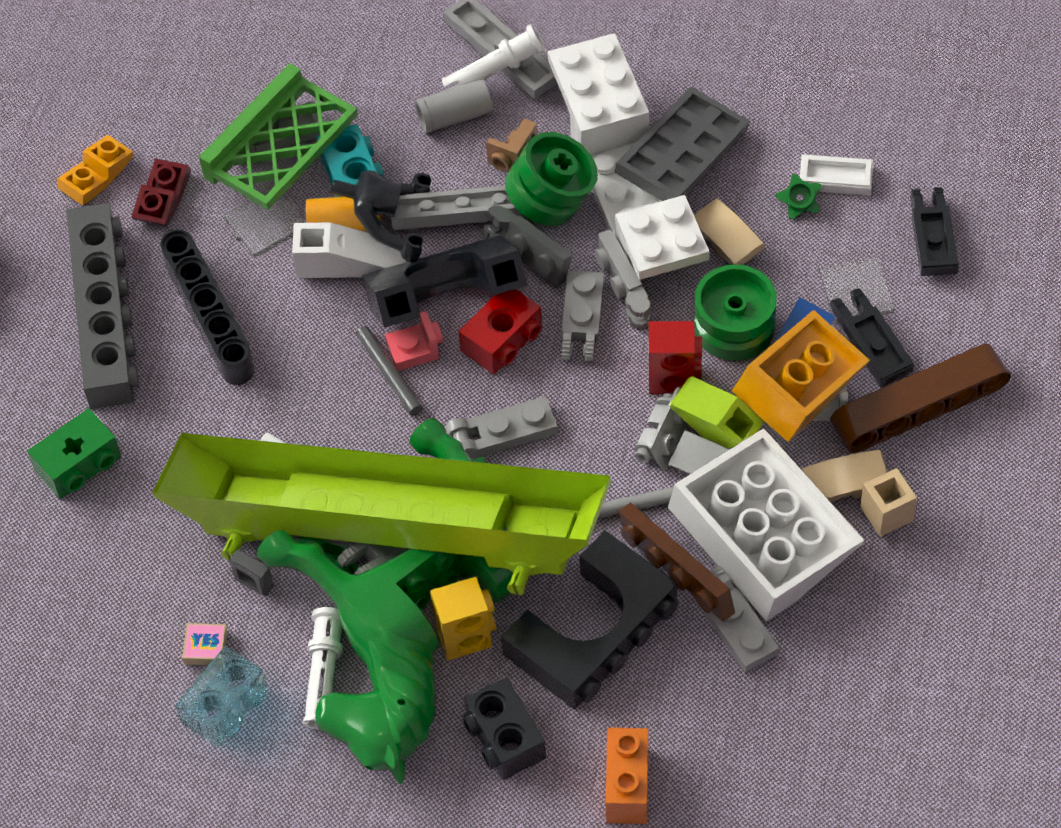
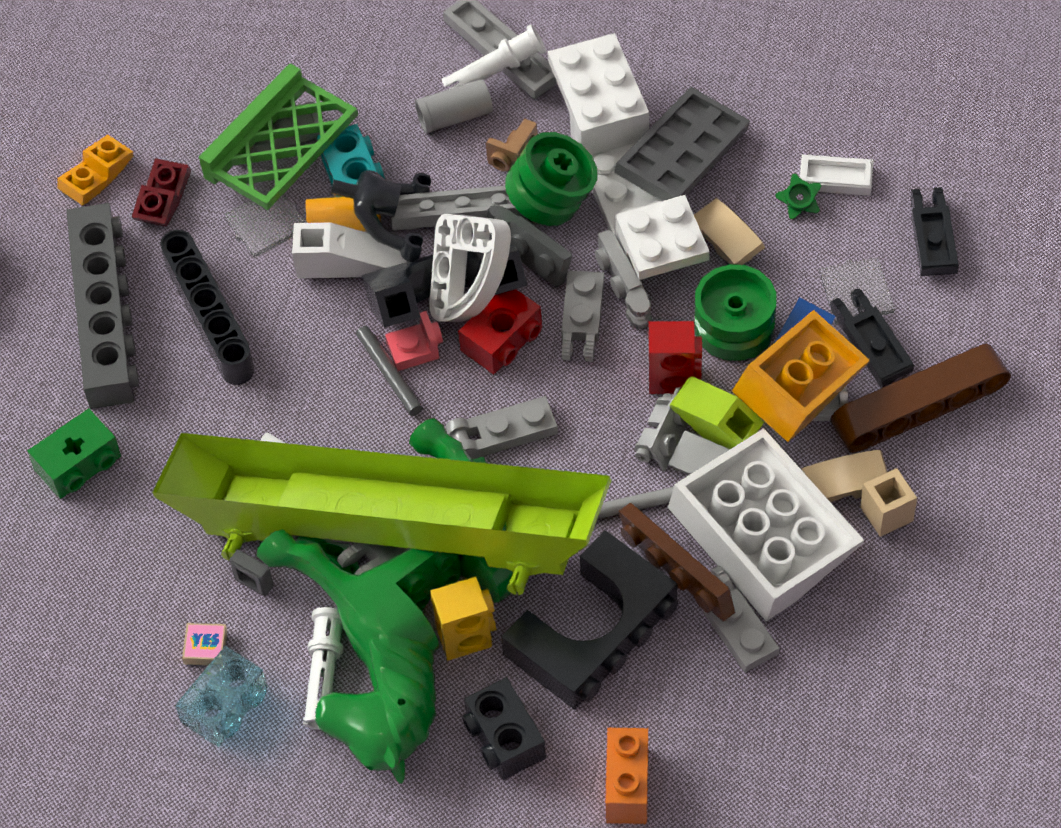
none -> white beam [430,214,511,322]

